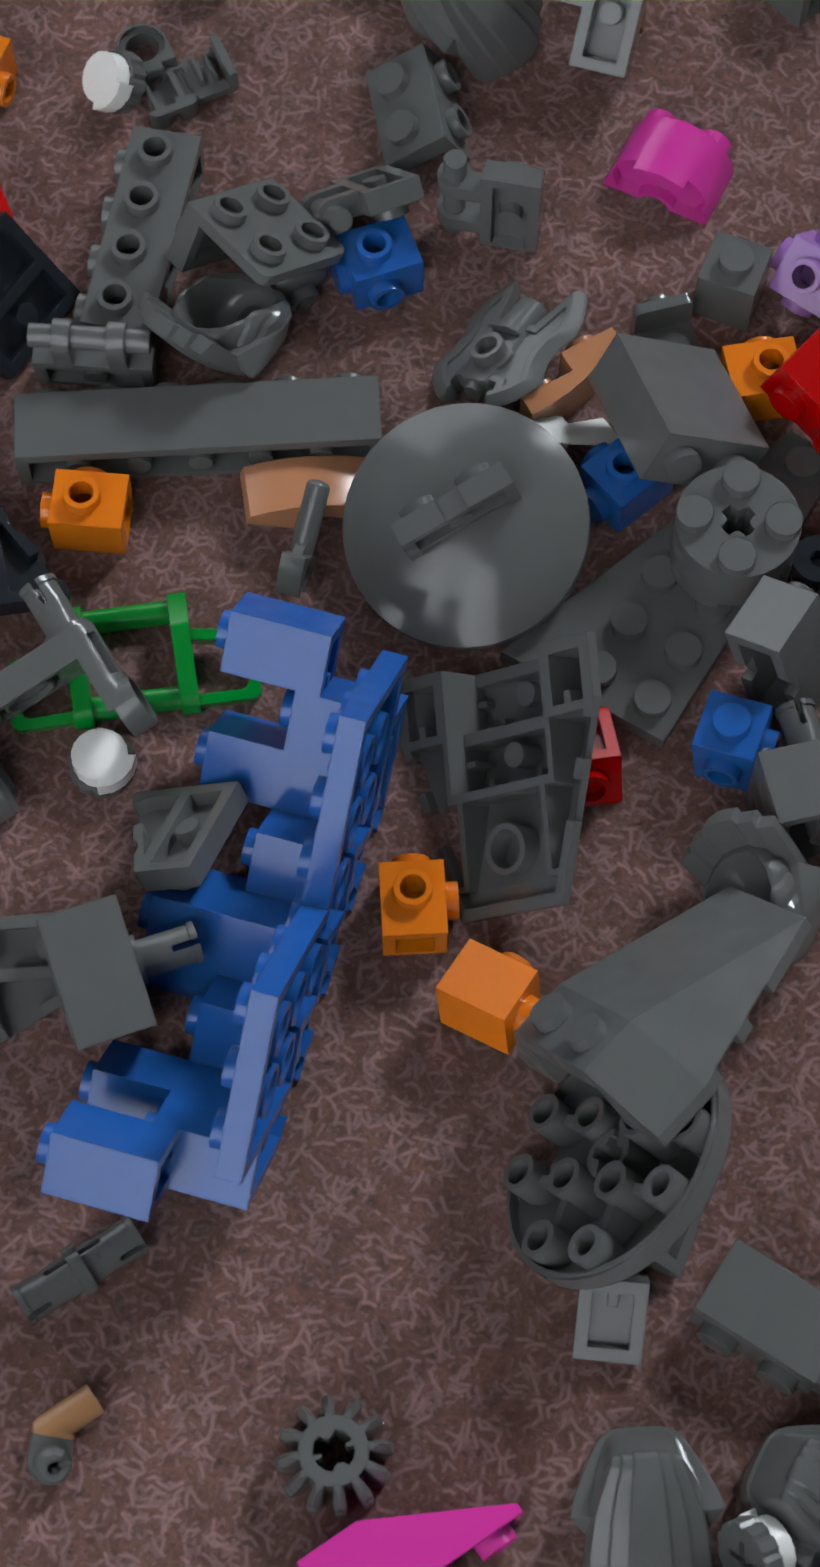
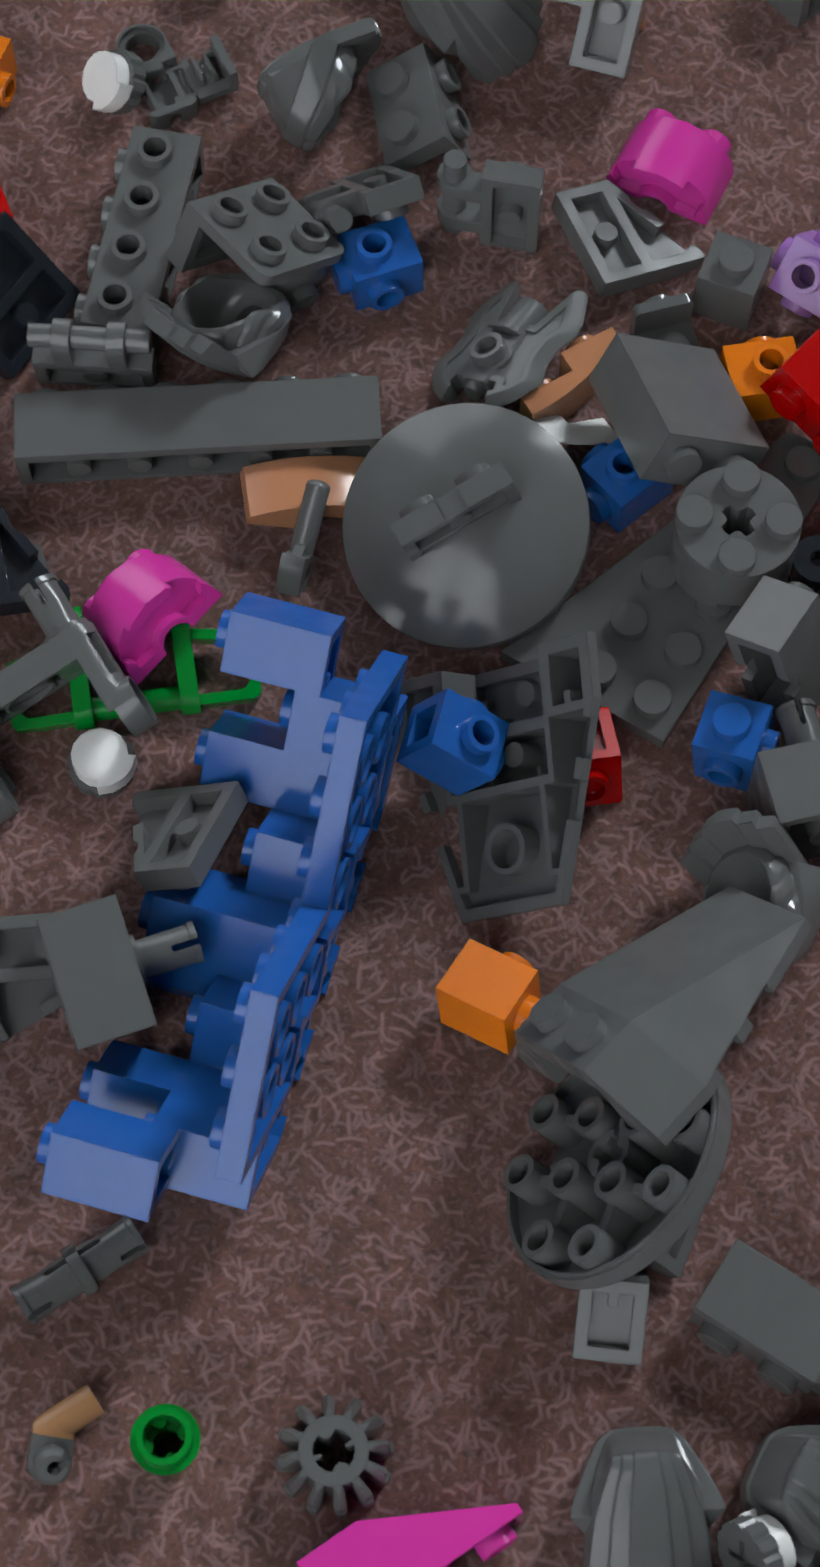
orange brick [40,466,134,554] -> none
orange brick [379,853,459,956] -> none
none -> dark pink cylinder [82,549,223,686]
none -> green cone [130,1404,201,1476]
none -> dark grey hair [257,17,382,152]
none -> blue brick [396,688,510,796]
none -> dark grey wing [551,180,705,298]

